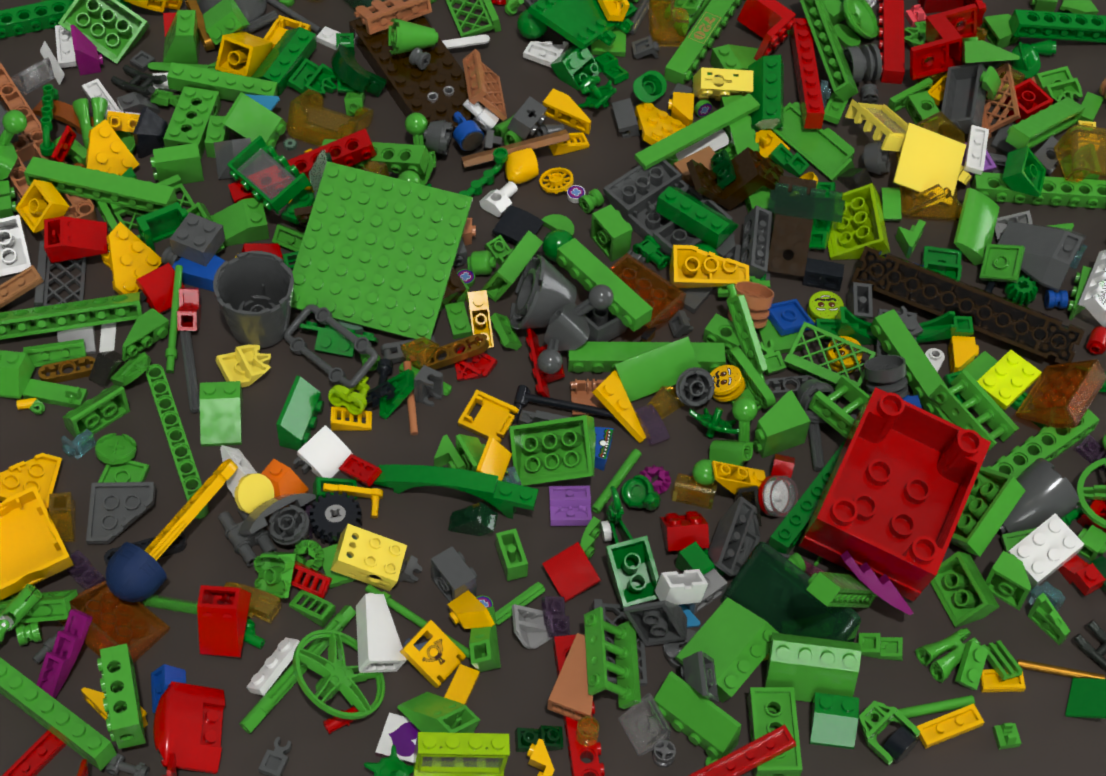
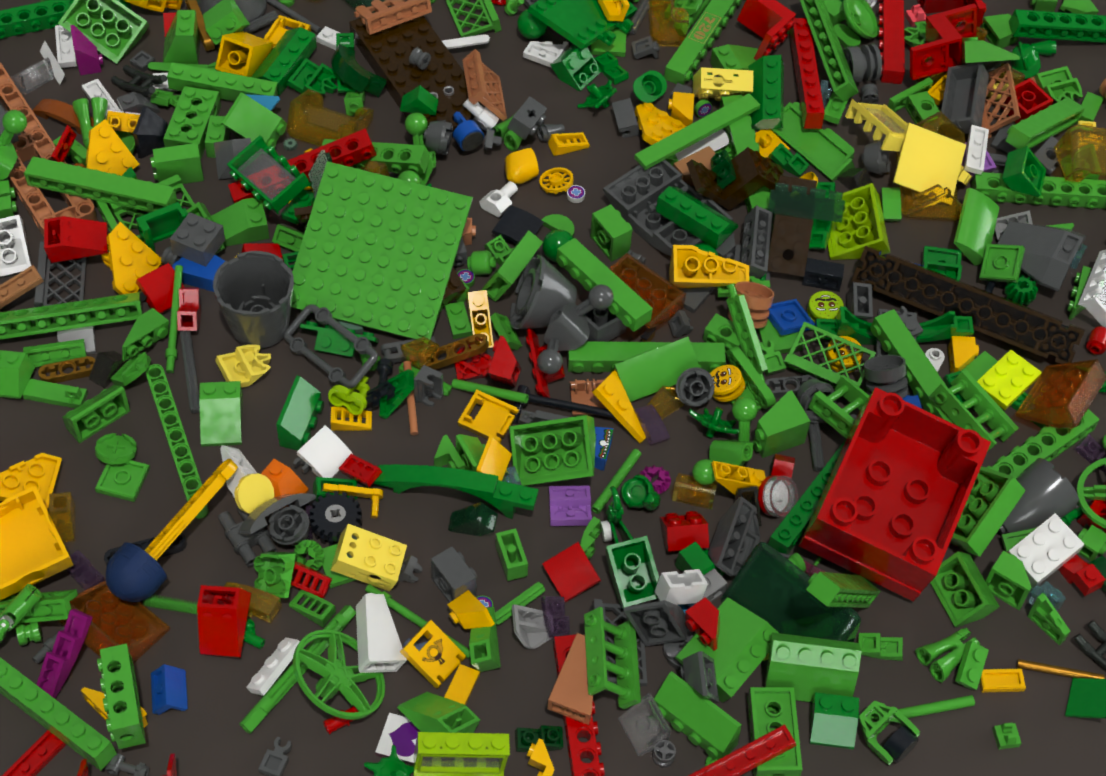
yellow slope [15,179,70,233] -> none
arm [16,398,45,415] -> none
green bar [40,83,59,156] -> none
clear light blue bracket [61,429,96,460] -> none
dark grey plate [86,482,156,544] -> none
white sticker [99,322,116,353] -> none
red slope [153,681,225,774] -> none
bright green cone [388,18,438,54] -> none
green bar [459,148,508,196] -> none
medium nougat tile [461,129,570,168] -> none
yellow slope [542,89,591,135] -> none
clear yellow wheel [576,716,600,746] -> none
bright green wheel [578,189,604,213] -> none
green arm [579,76,601,95] -> none
green connector [633,235,671,270] -> none
magenta slope [840,551,913,615] -> none
bright green slope [896,219,926,259] -> none
yellow plate [916,703,985,749] -> none
bright green slope [980,66,1001,100] -> none
bright green tile [982,640,1023,680] -> none
blue wheel [1044,290,1068,309] -> none
none -> green slope [400,85,438,115]
none -> bright green piece [451,378,529,404]
none -> red slope [486,335,521,387]
none -> red slope [685,597,720,651]

